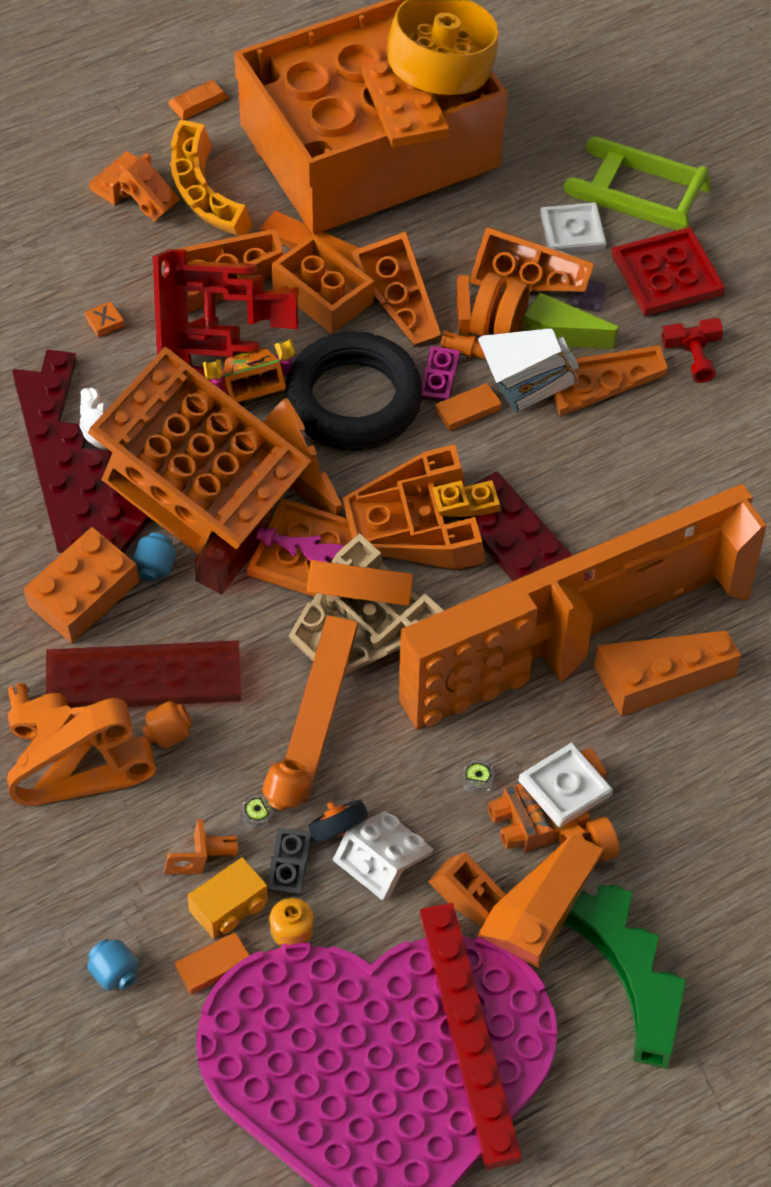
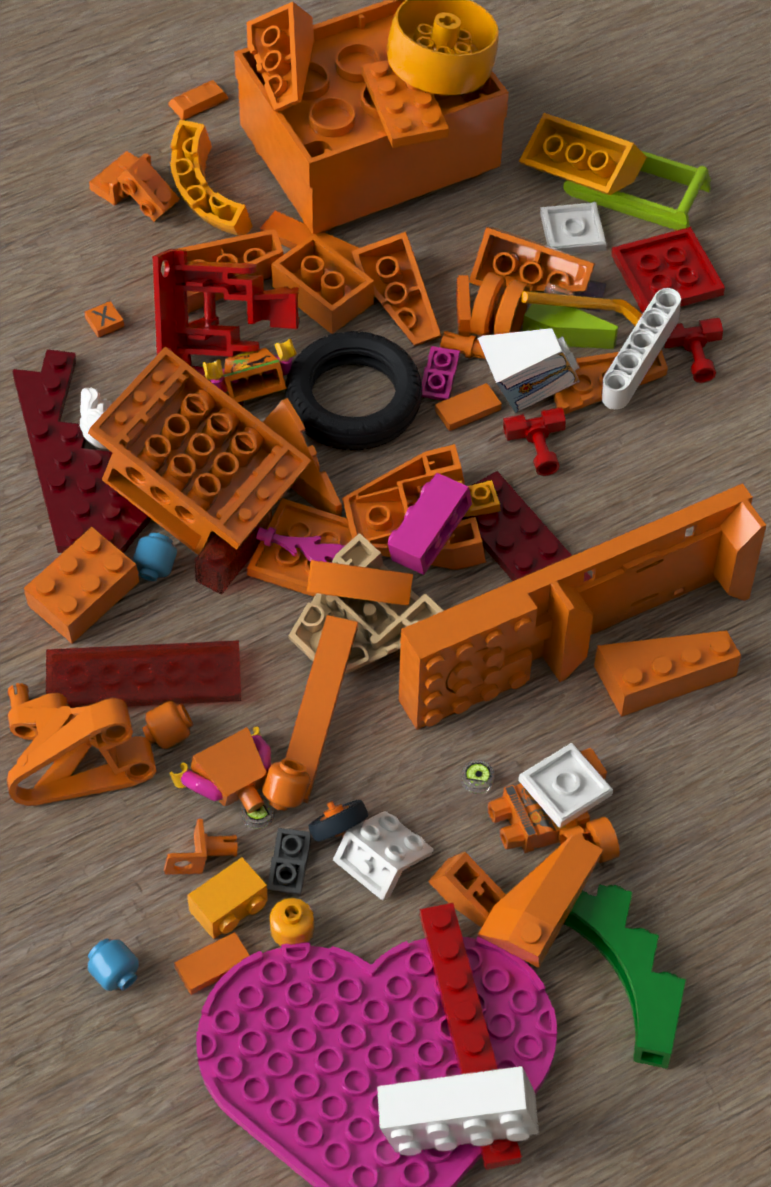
none -> orange torso [169,727,271,813]
none -> orange wedge [247,1,314,112]
none -> white brick [377,1066,539,1156]
none -> dark pink brick [388,473,472,575]
none -> red bar [503,407,566,476]
none -> light orange slope [519,113,647,195]
none -> light orange piece [521,291,643,326]
none -> clear tile [544,282,575,296]
none -> white beam [602,288,681,410]

